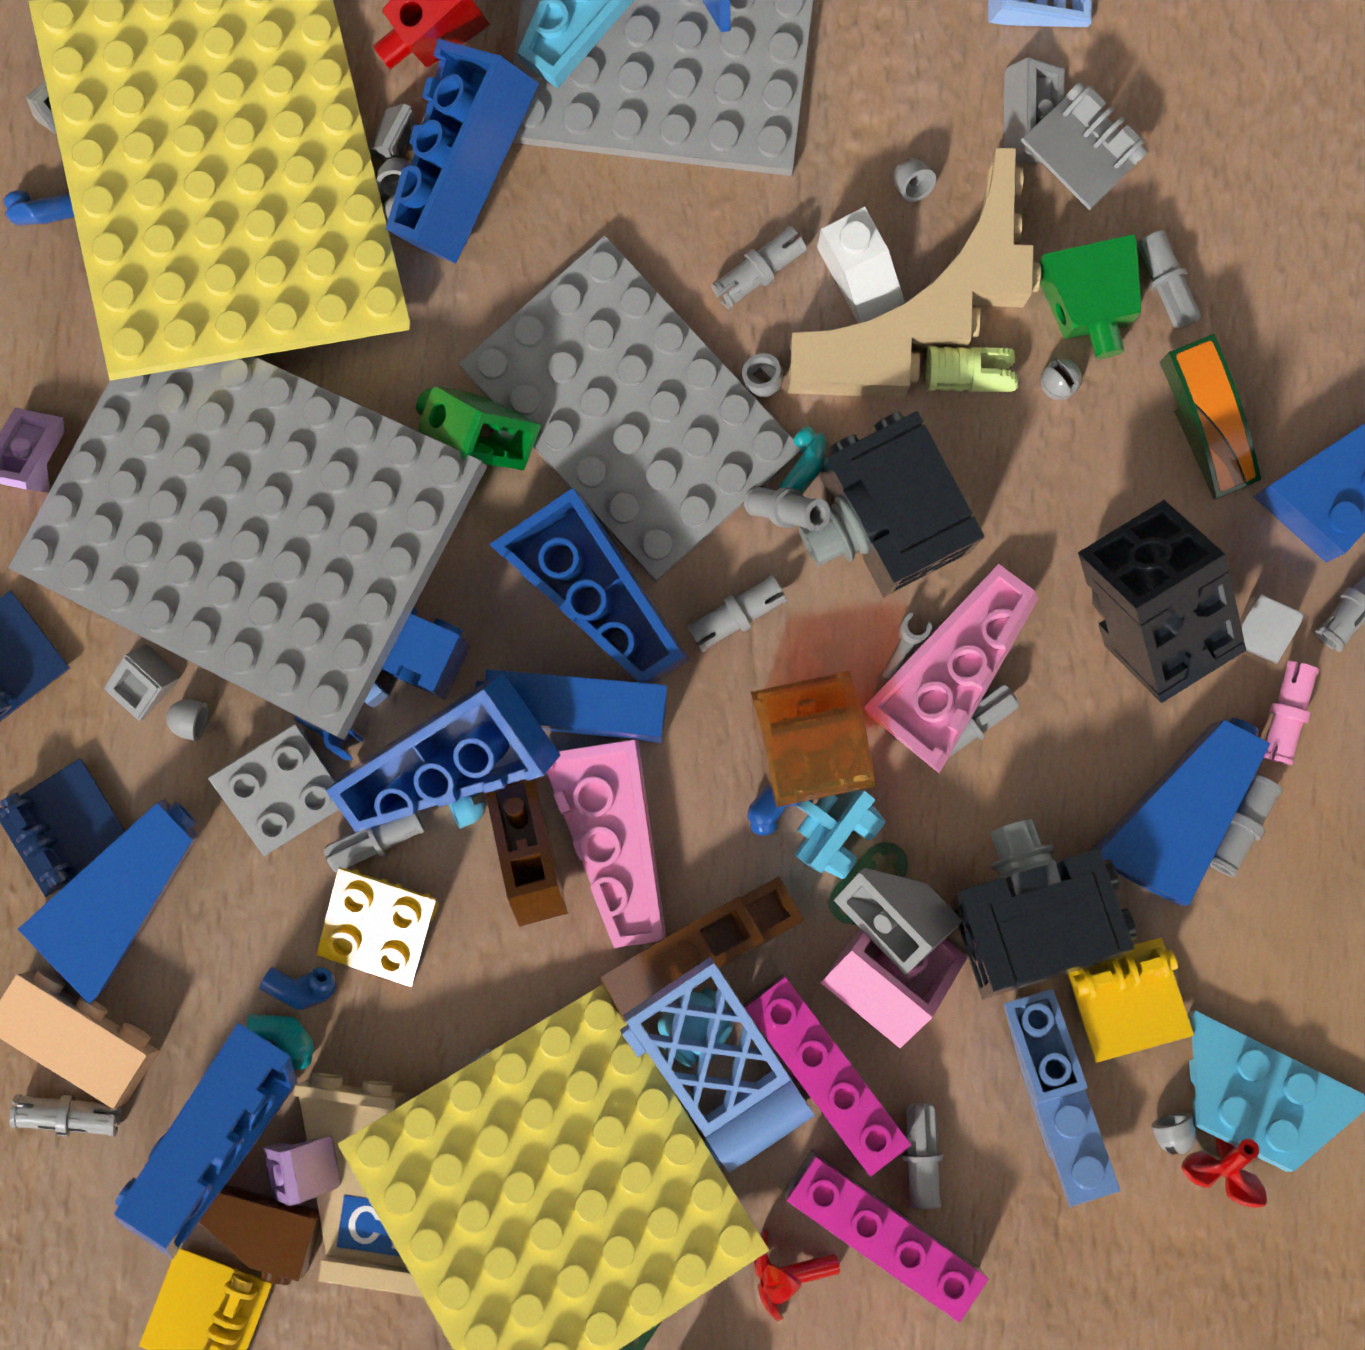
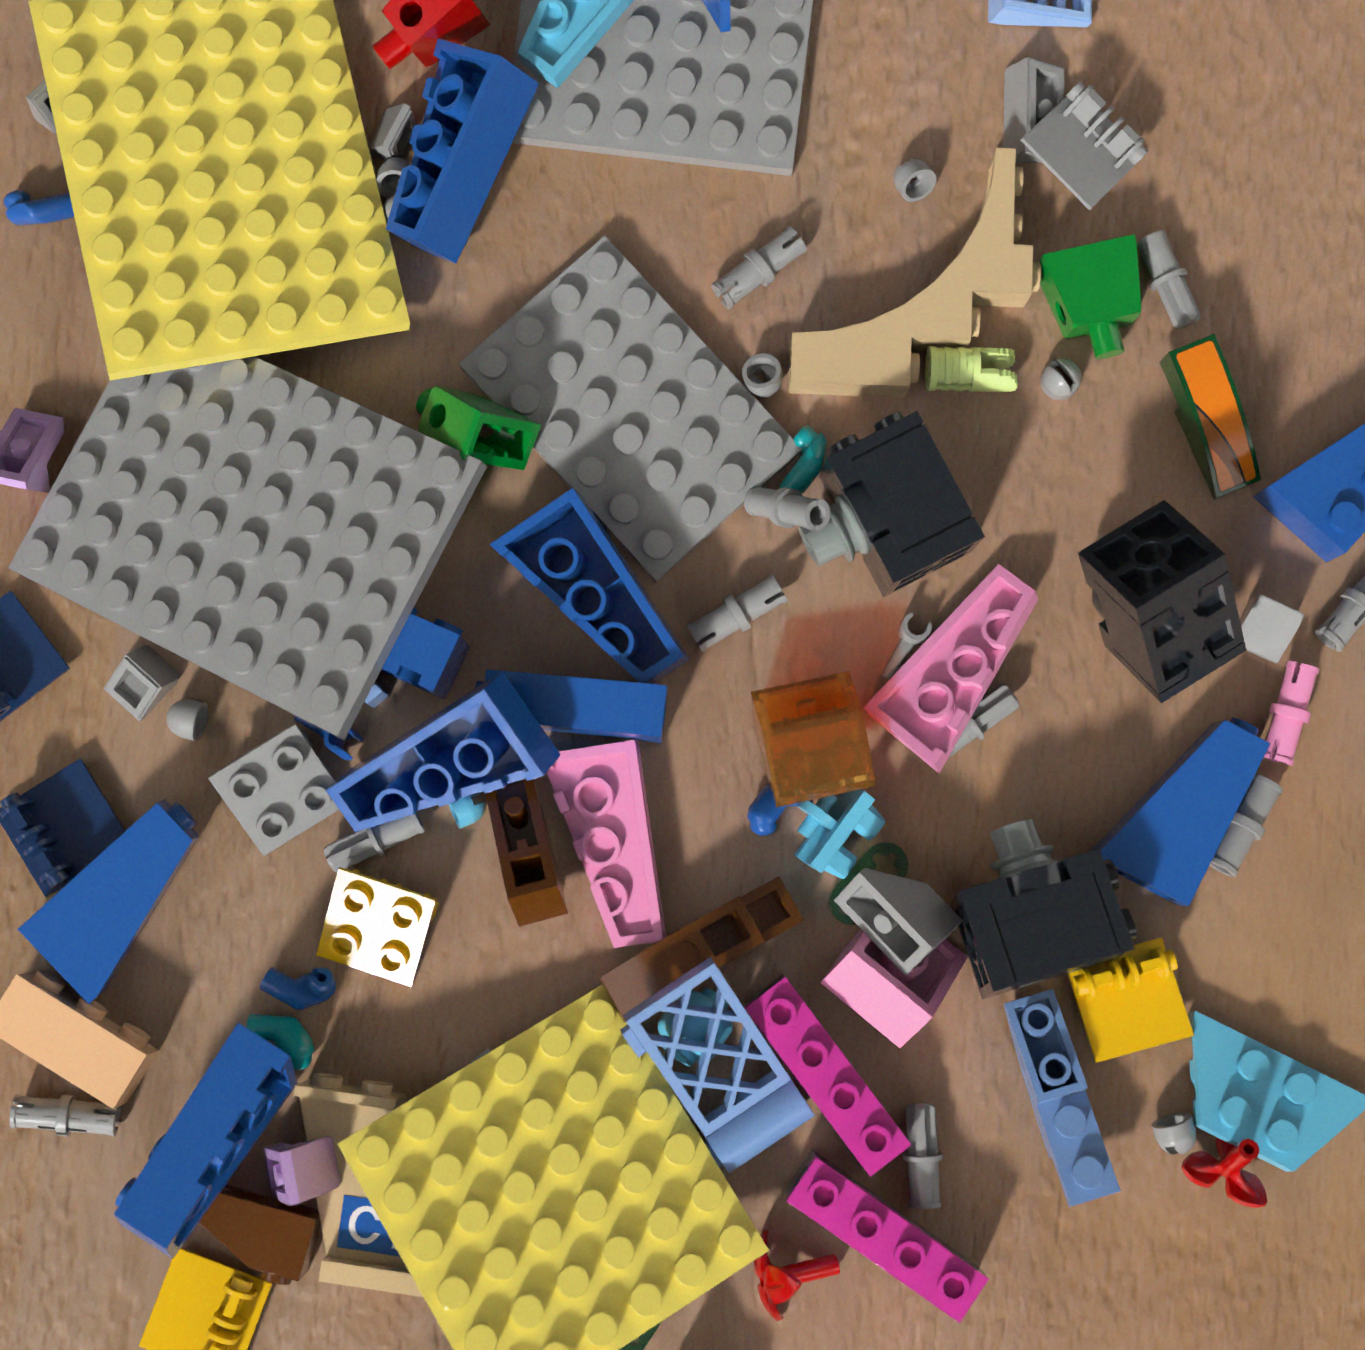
white slope [817,207,905,323] -> none

